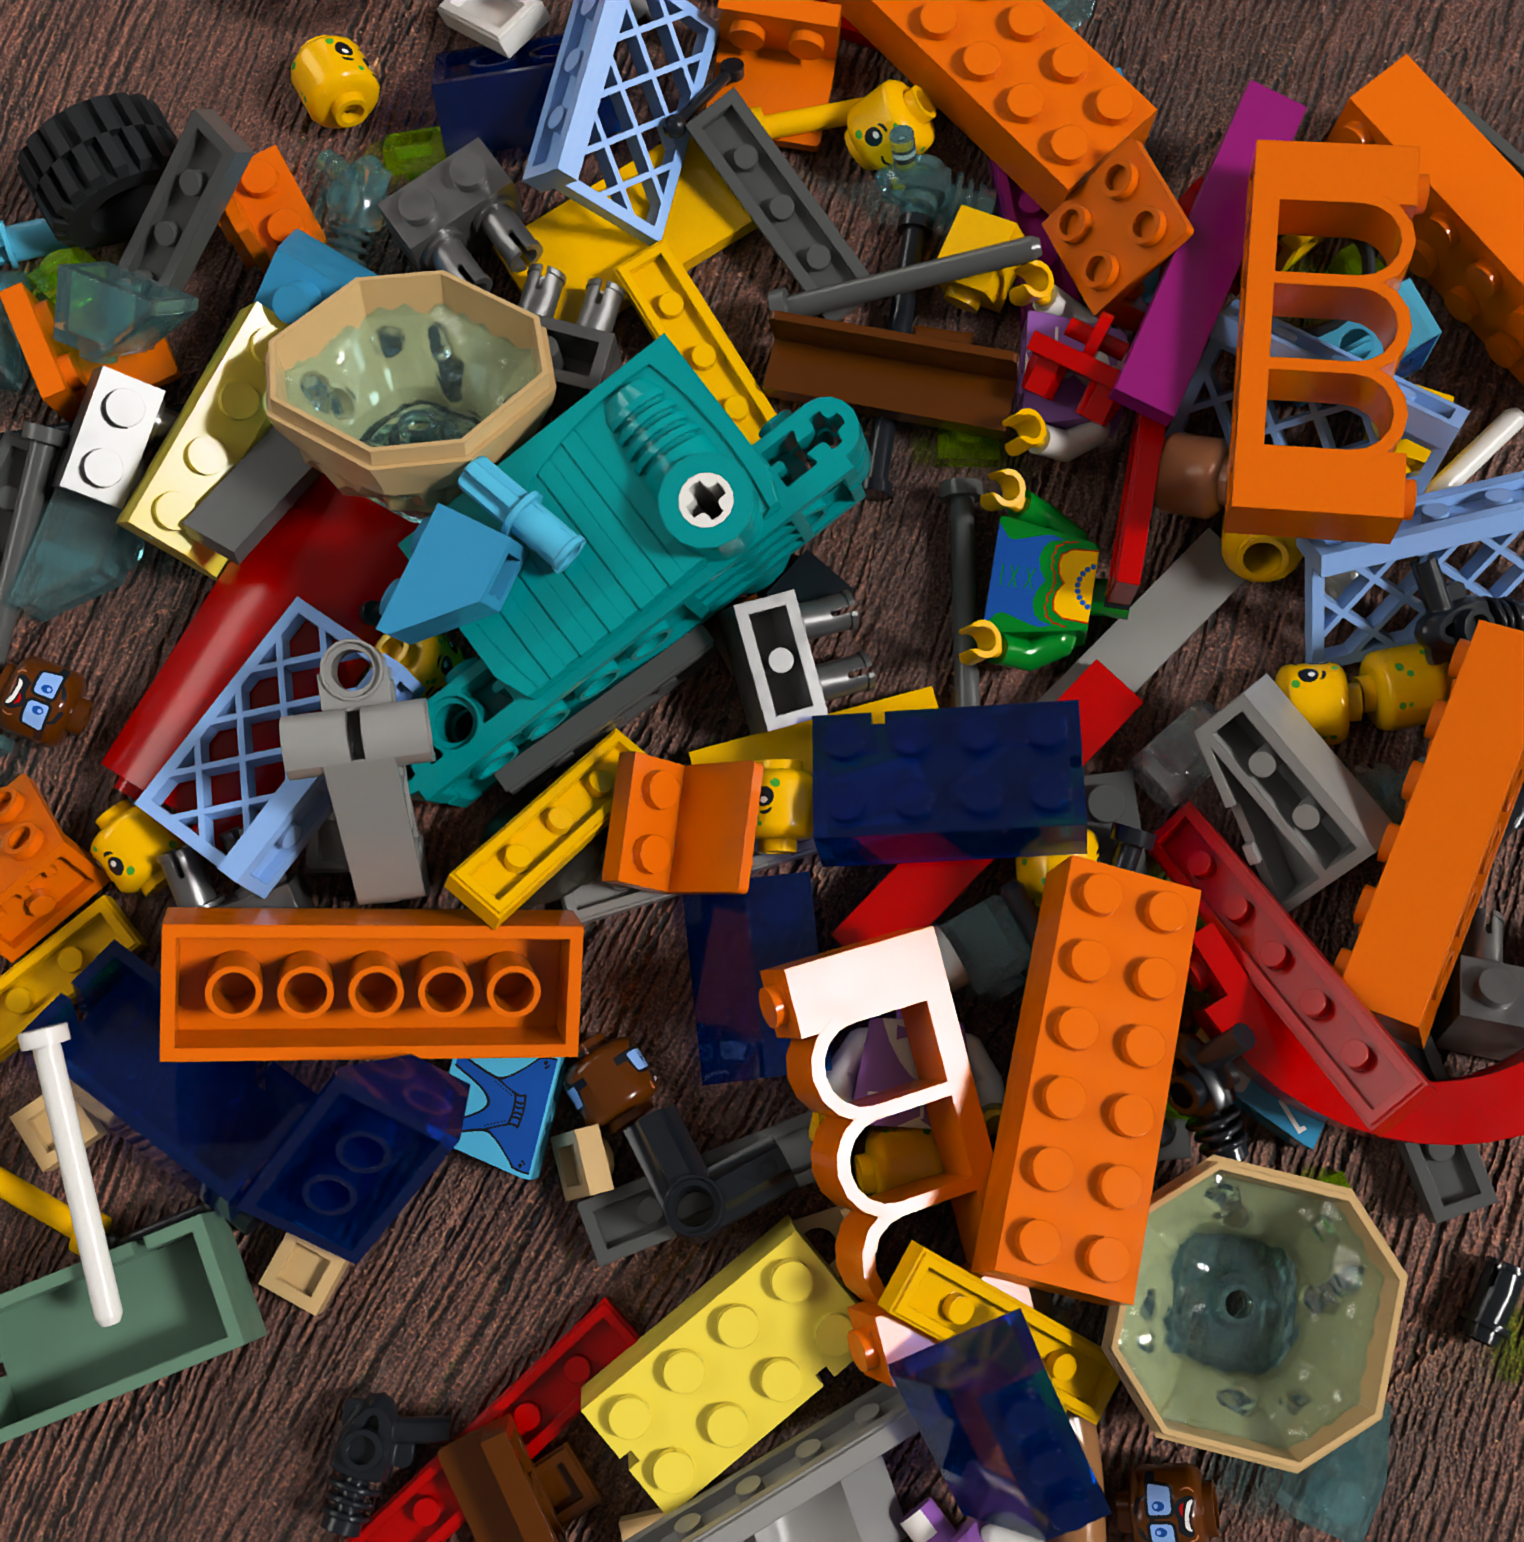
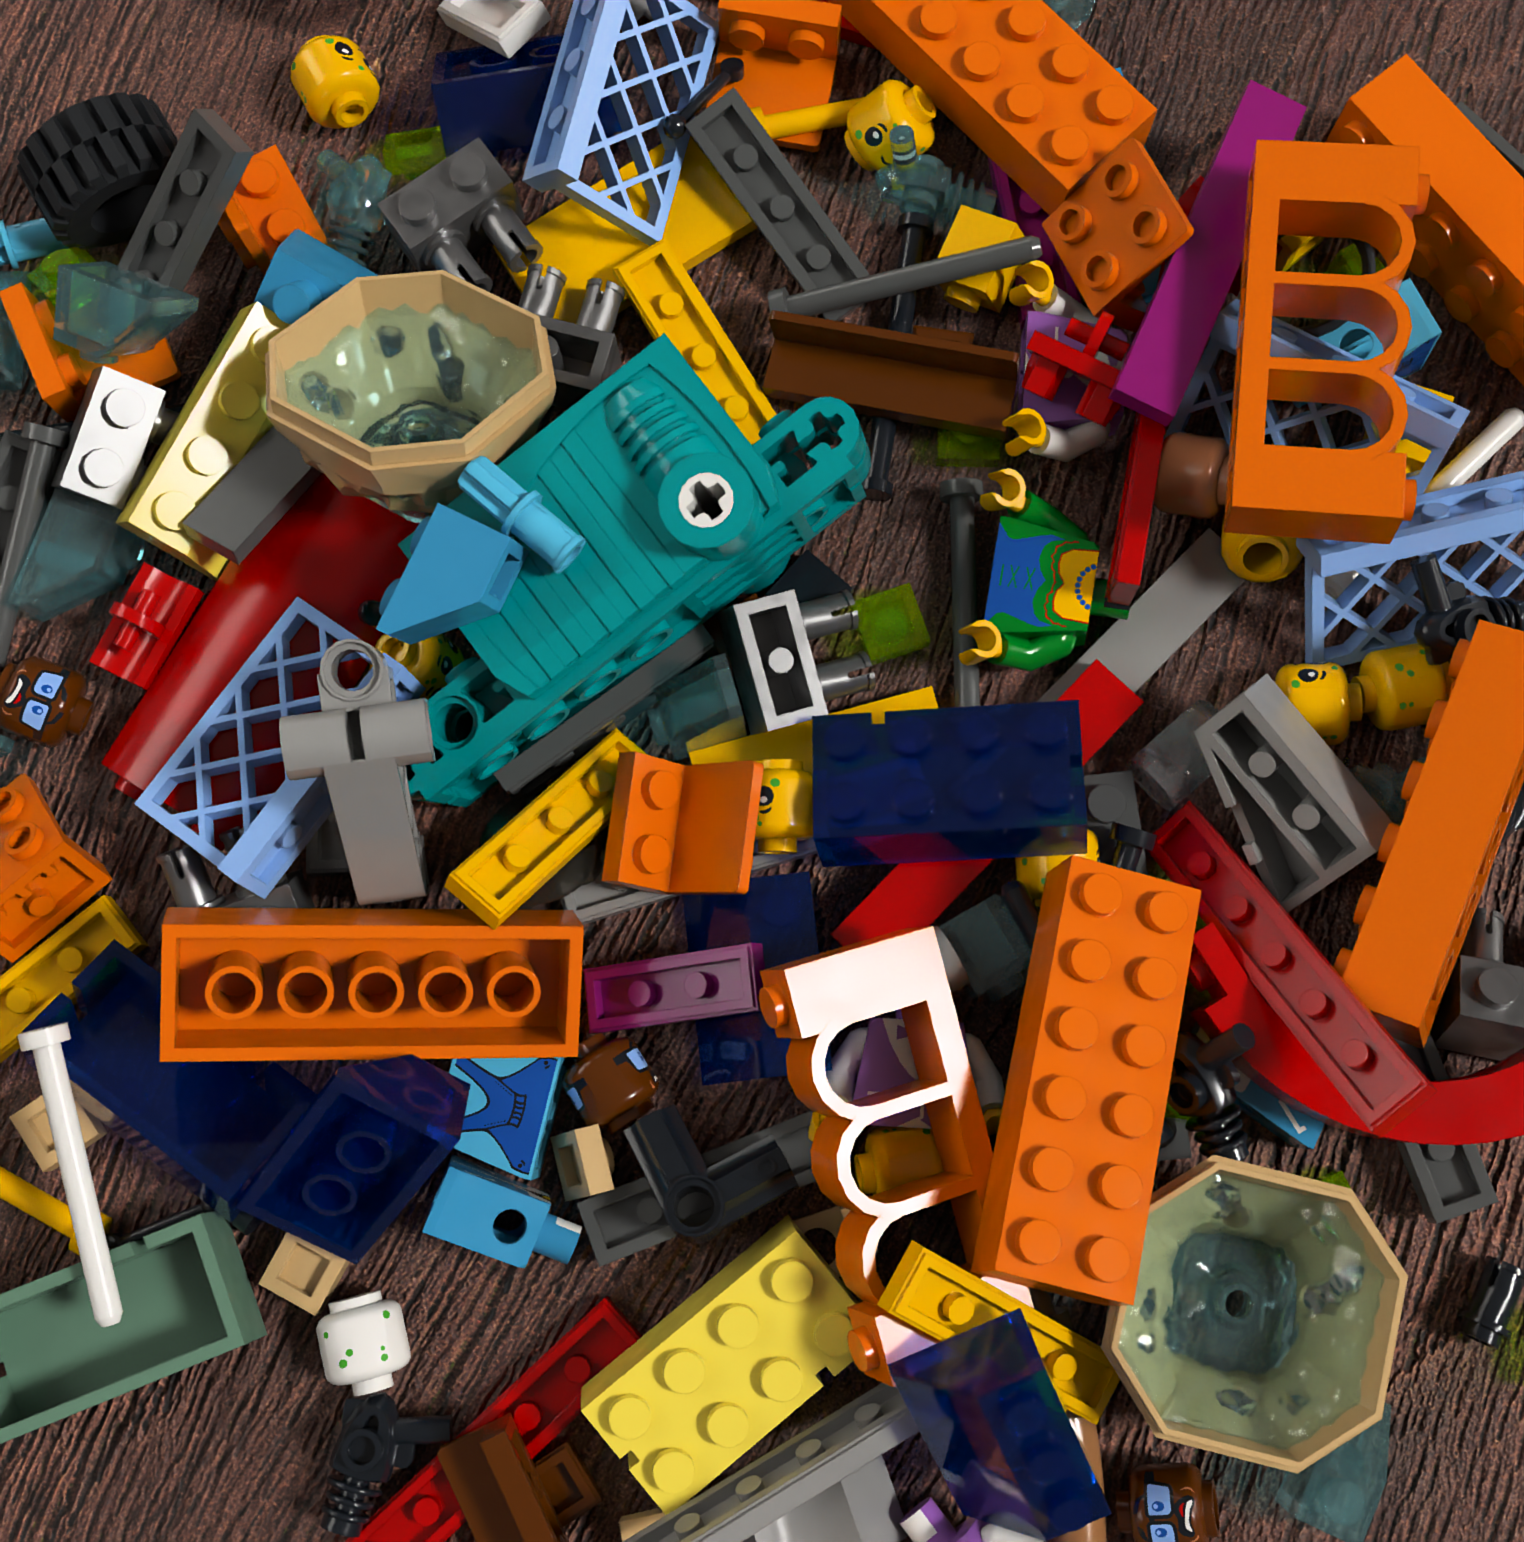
yellow head [90,799,187,897] -> none
none -> red hips [89,562,204,691]
none -> white head [316,1290,411,1396]
none -> dark azure torso [422,1154,582,1269]
none -> magenta tile [583,943,765,1034]
none -> clear light blue slope [647,653,746,761]
none -> clear neon green plate [850,582,931,665]

